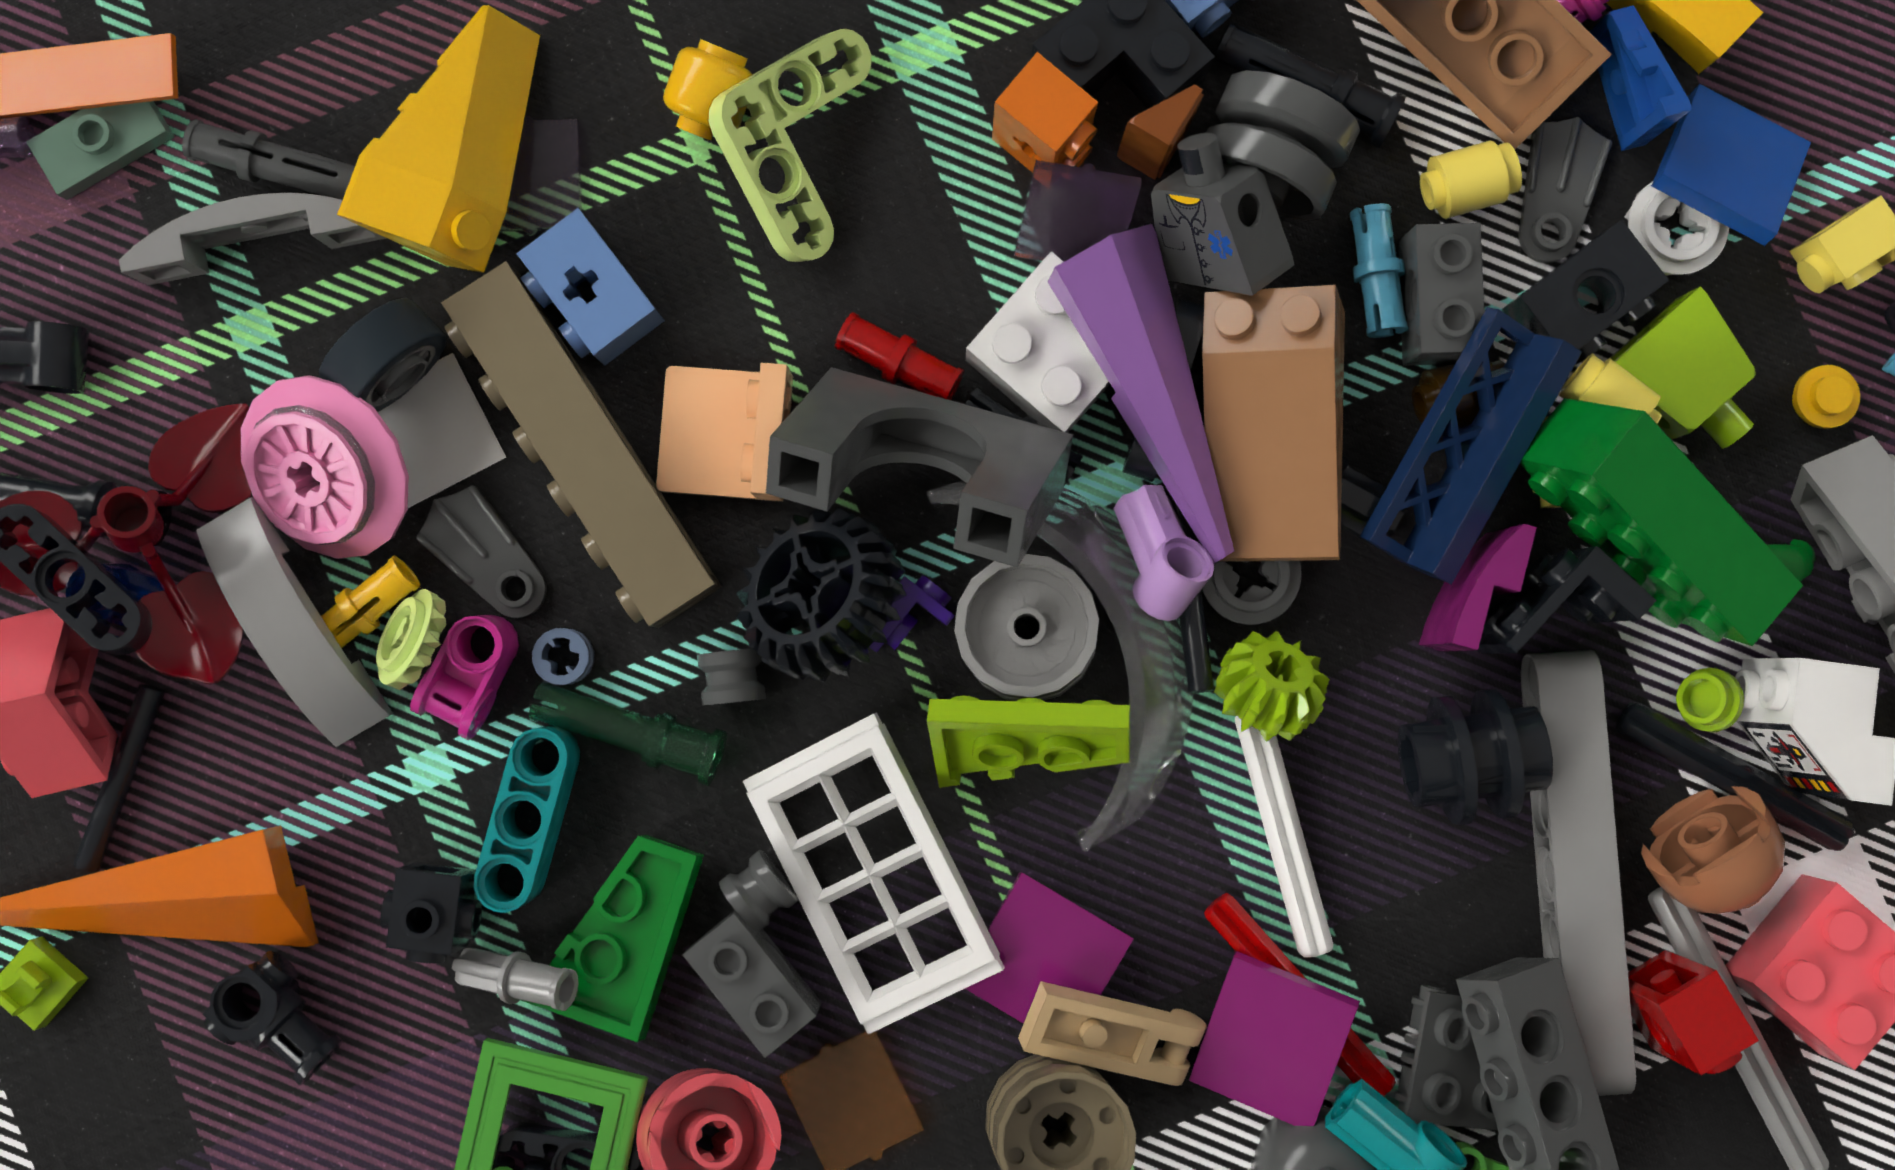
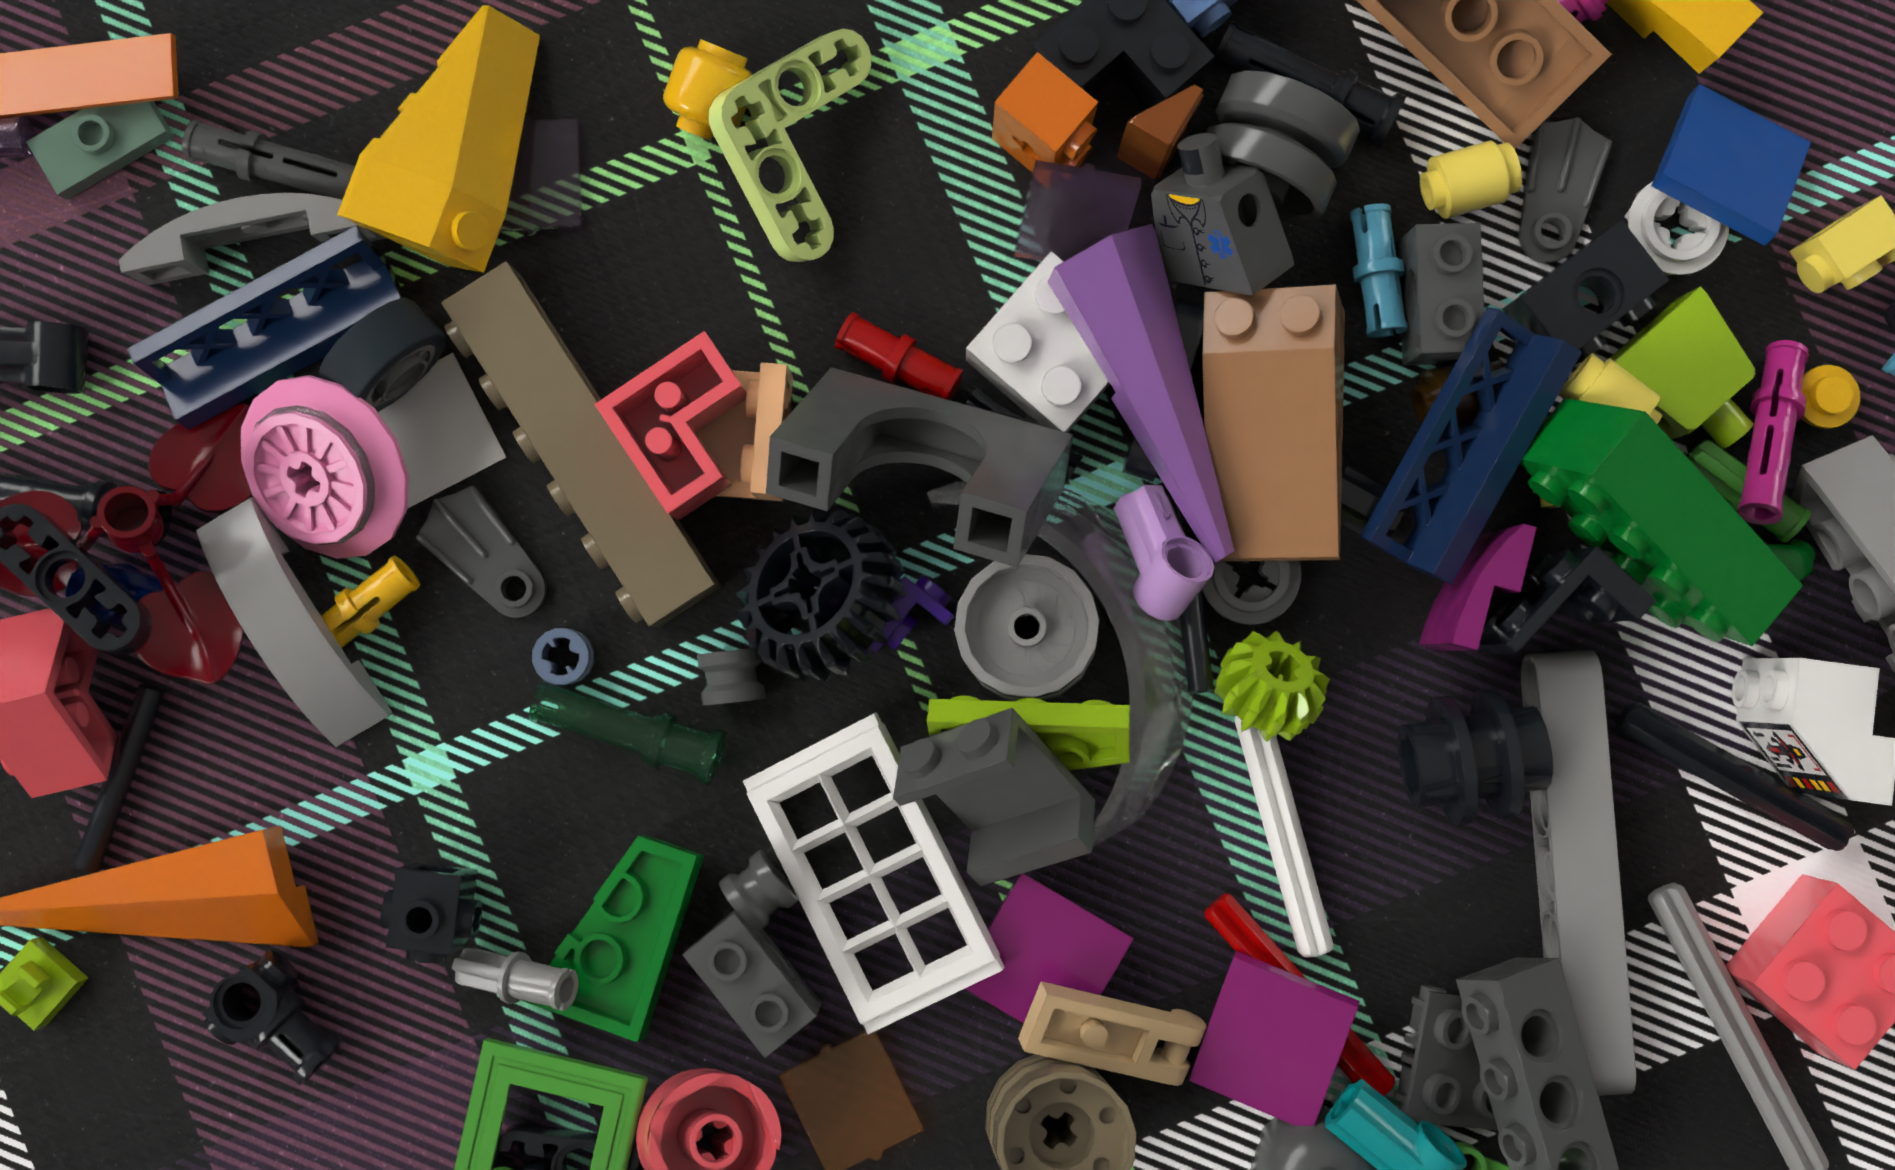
yellowish green gear [376,589,446,690] -> none
dark pink piece [410,615,519,741] -> none
teal beam [474,726,580,913] -> none
medium blue brick [516,208,665,365] -> none
blue wing [1589,5,1692,151] -> none
red brick [1628,950,1759,1075] -> none
nougat cylinder [1641,786,1785,914] -> none
lime plate [1676,668,1744,732] -> none
none -> dark blue fence [127,226,406,430]
none -> coral brick [594,331,747,520]
none -> dark grey panel [893,708,1095,886]
none -> bright green axle [1687,439,1811,543]
none -> dark pink pin [1737,340,1809,525]

